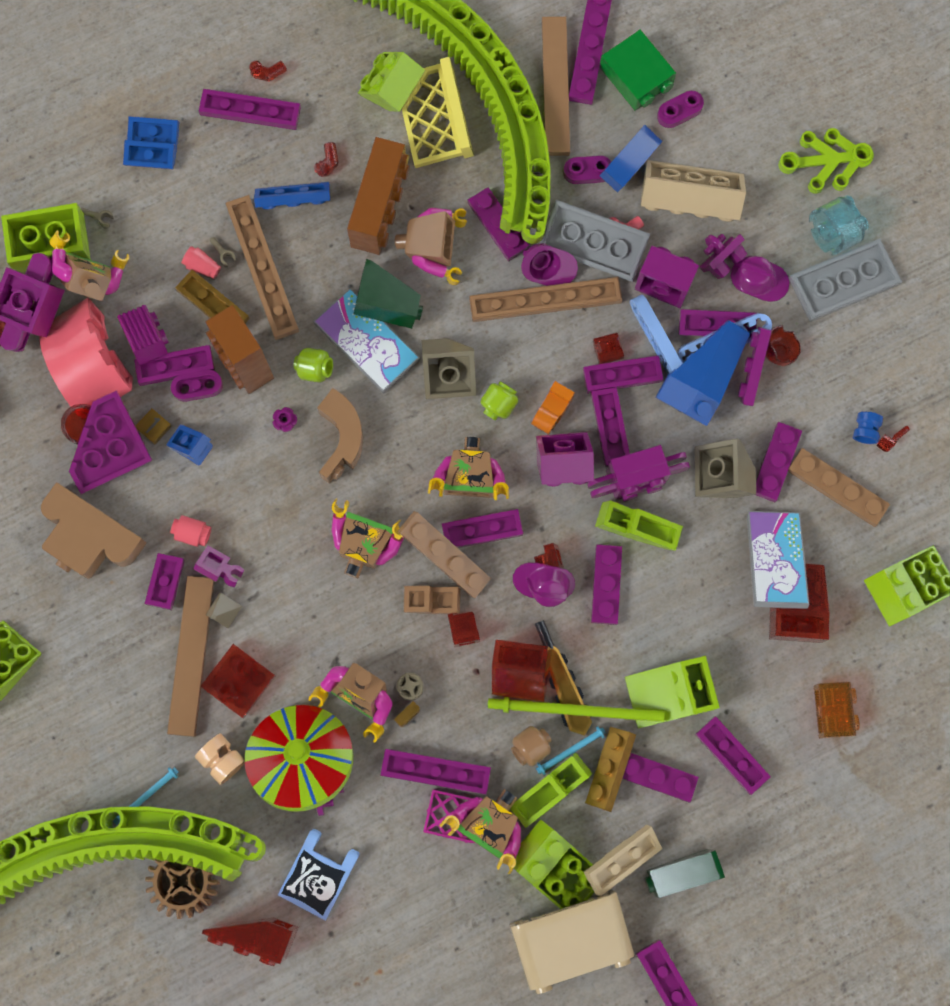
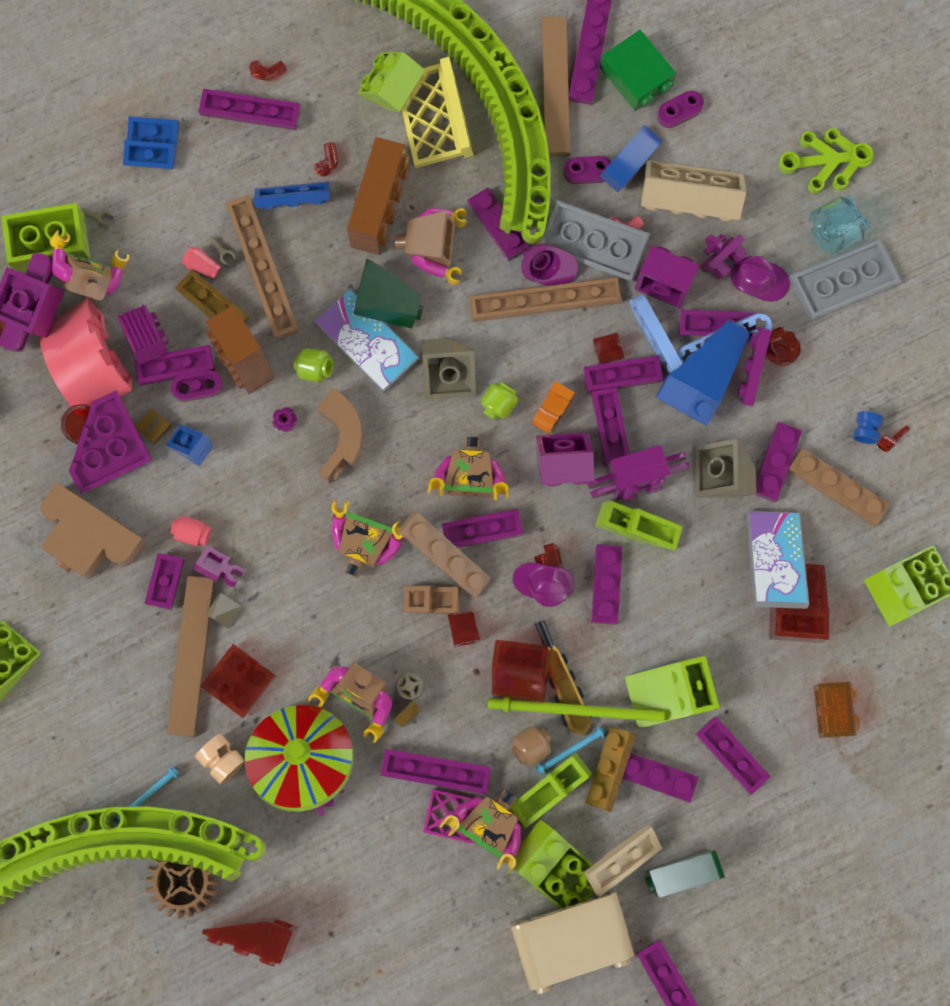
flag [278,829,360,921] -> none

